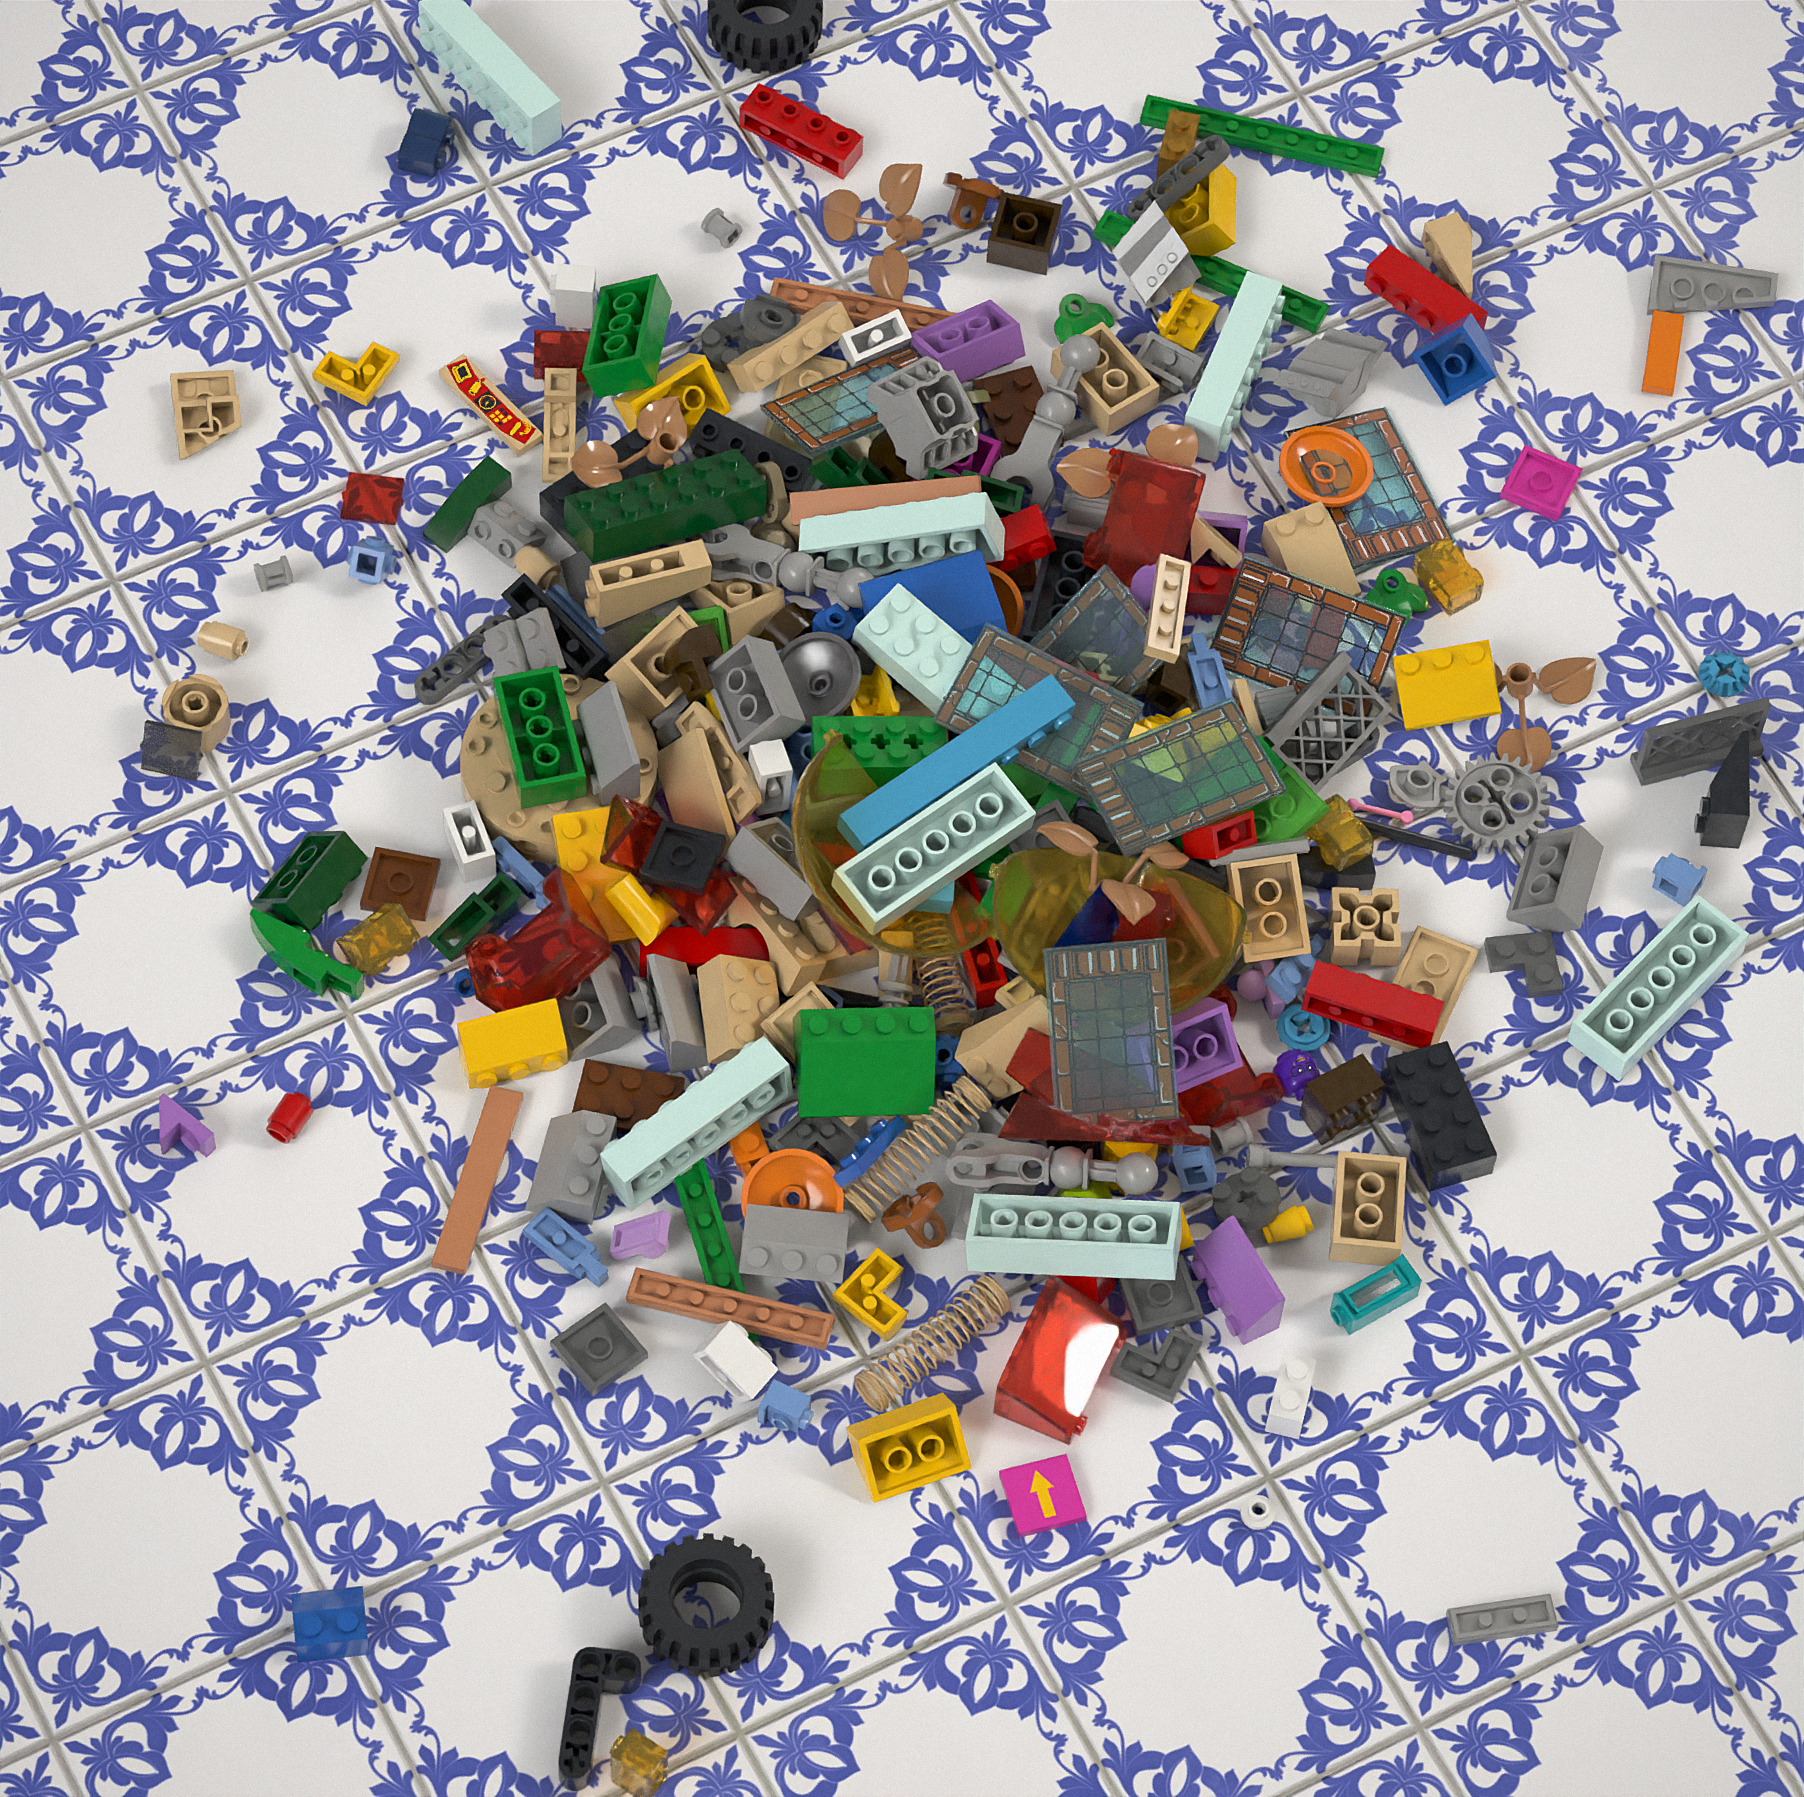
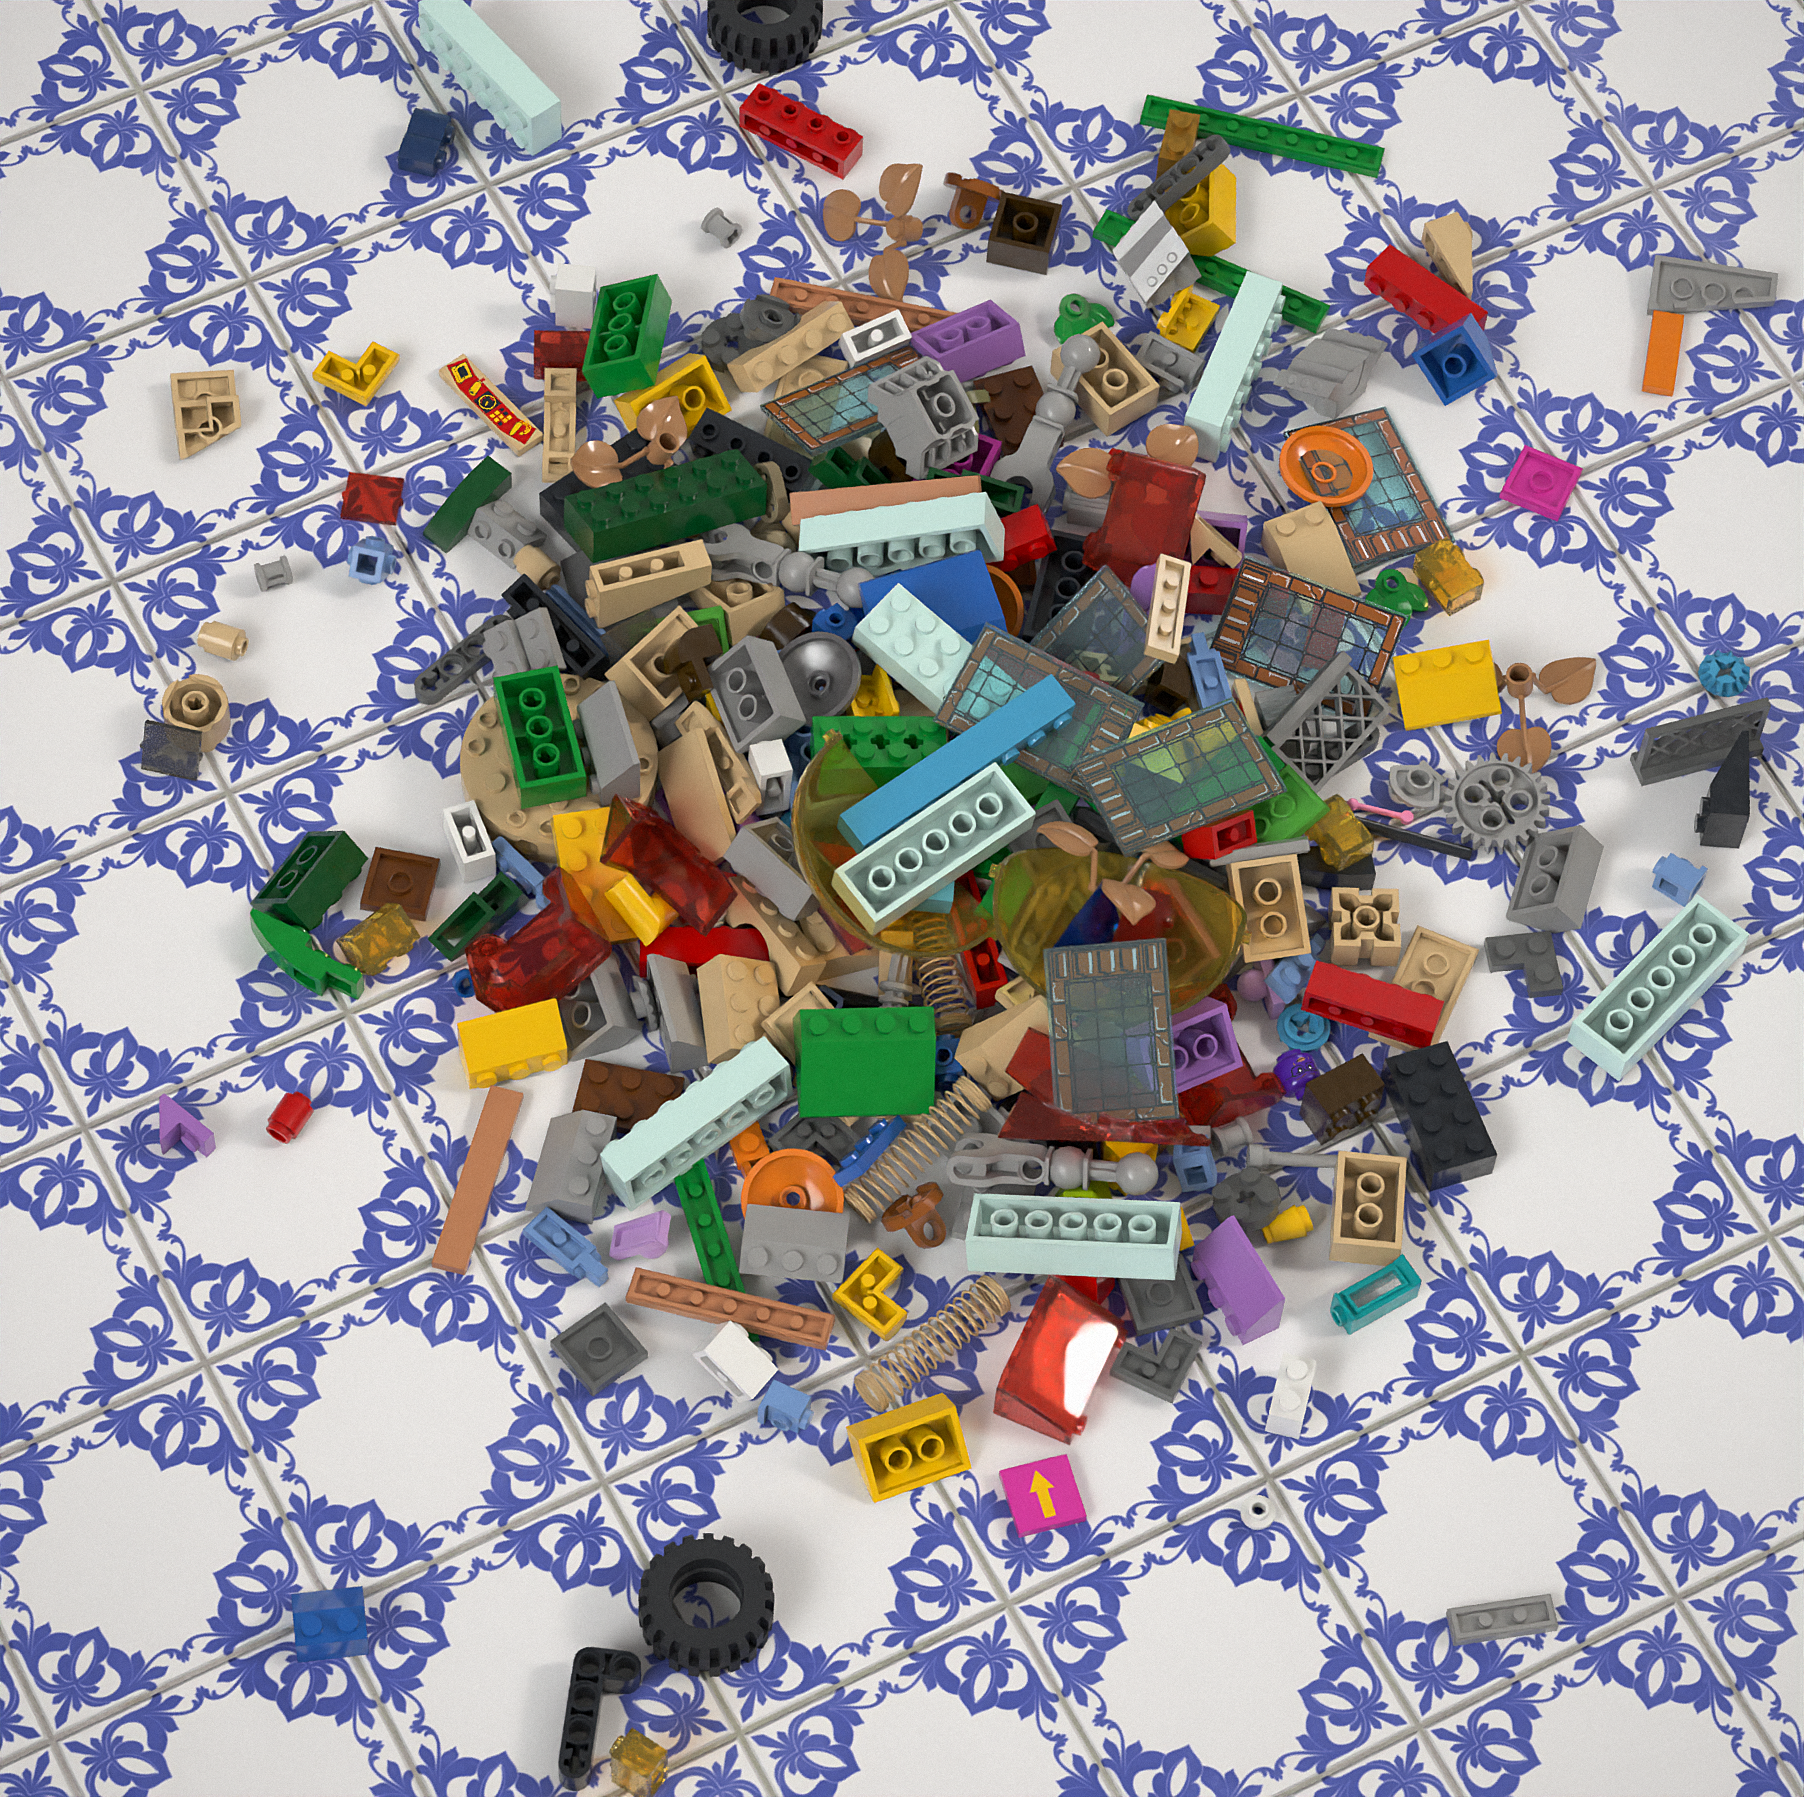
black plate [639,820,726,896] -> none

